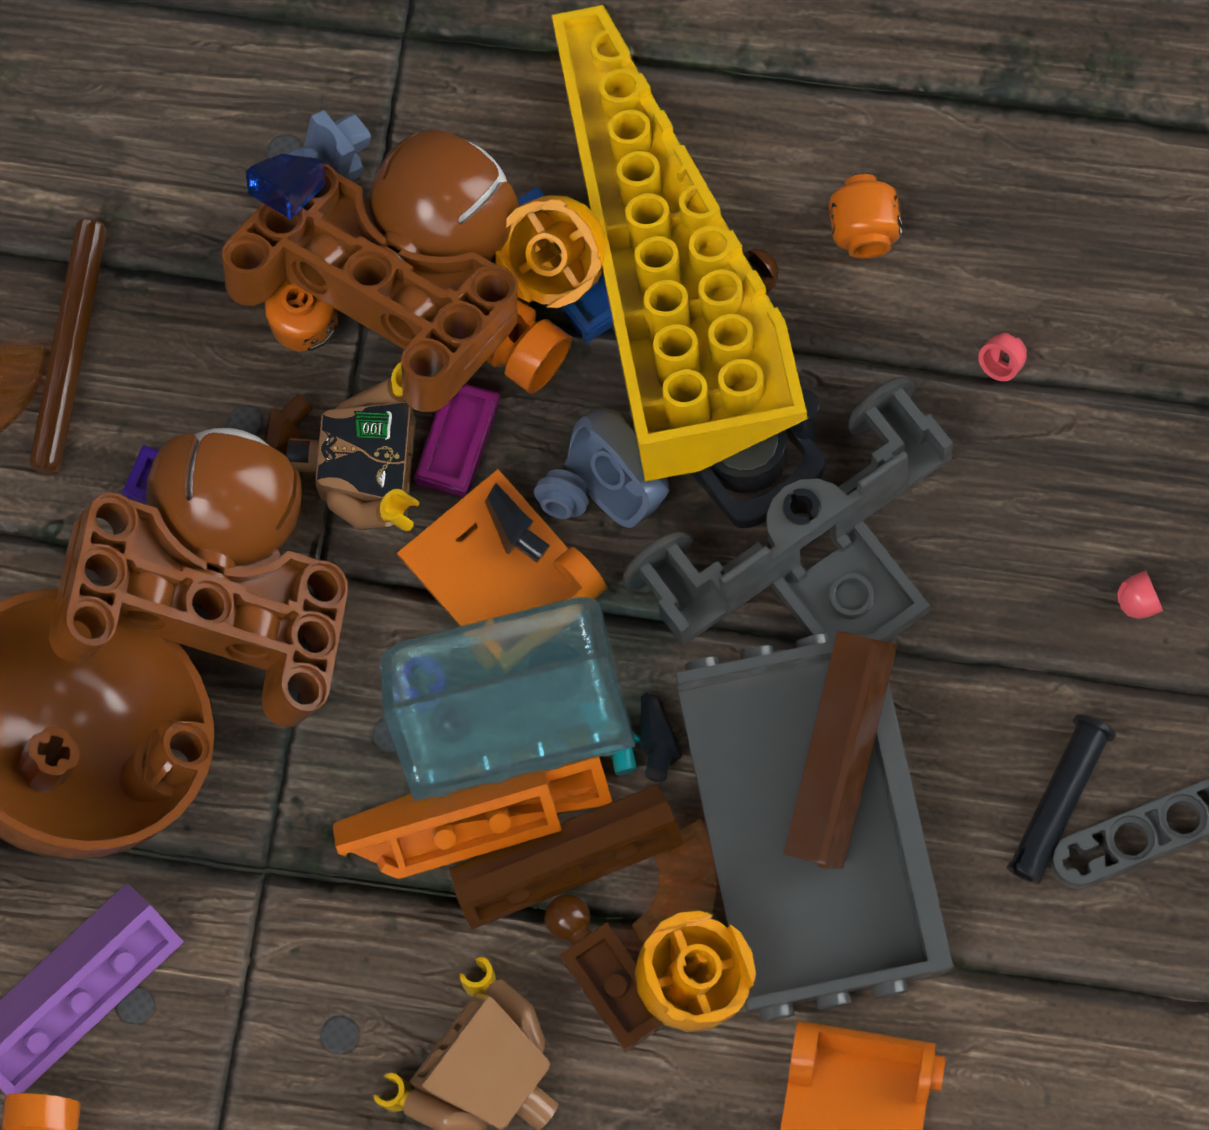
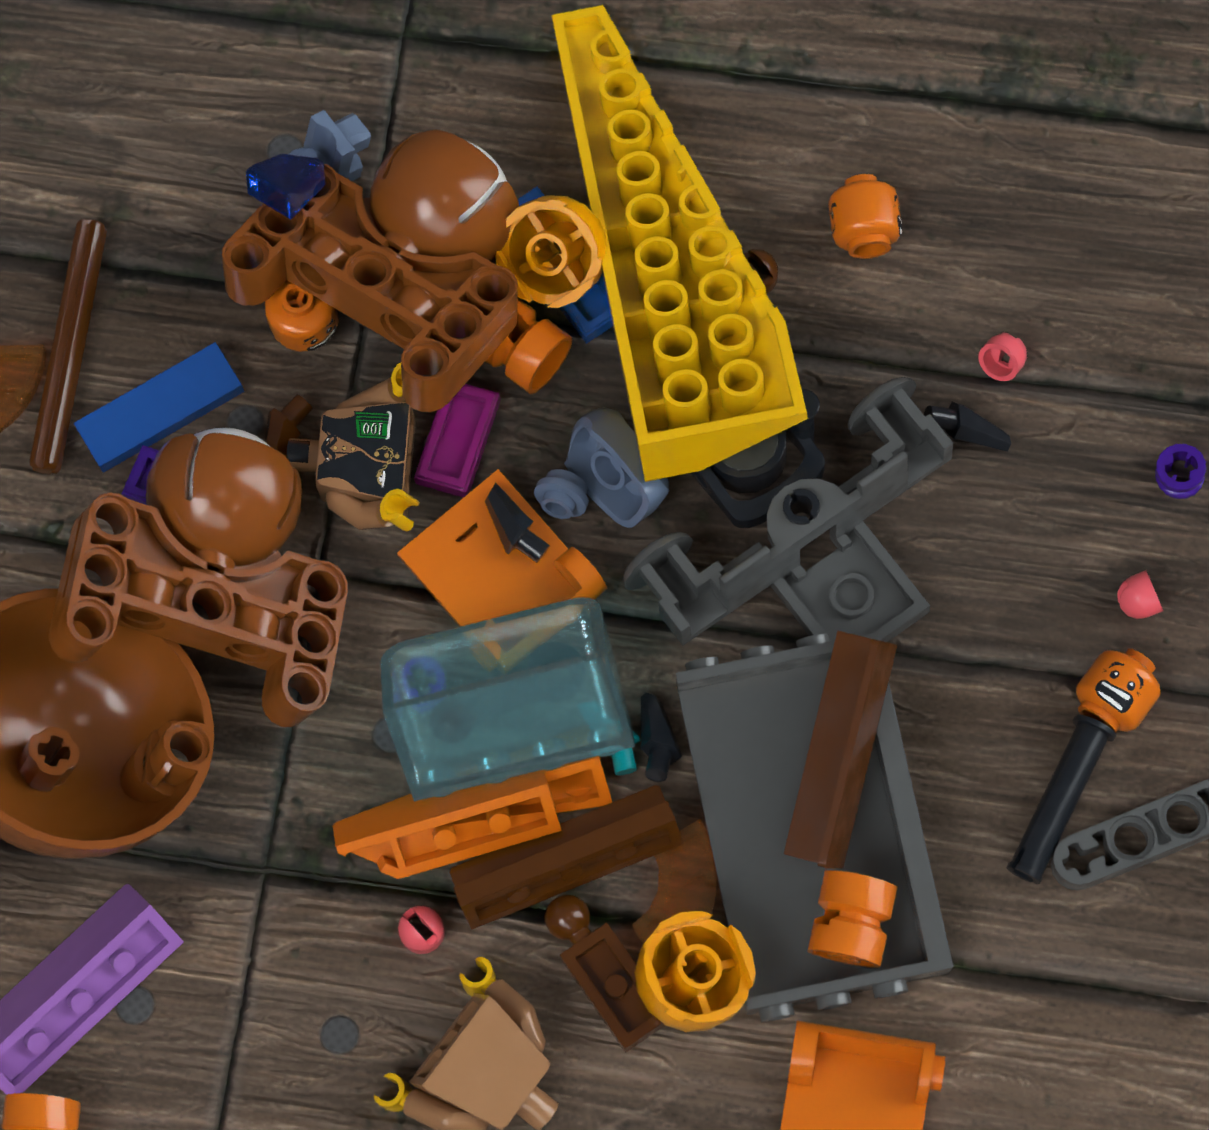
none -> blue tile [74,342,245,473]
none -> coral hinge [398,906,445,954]
none -> orange wheel [807,870,897,968]
none -> black bar [924,401,1011,452]
none -> orange head [1076,648,1161,733]
none -> dark purple bush [1155,444,1206,499]

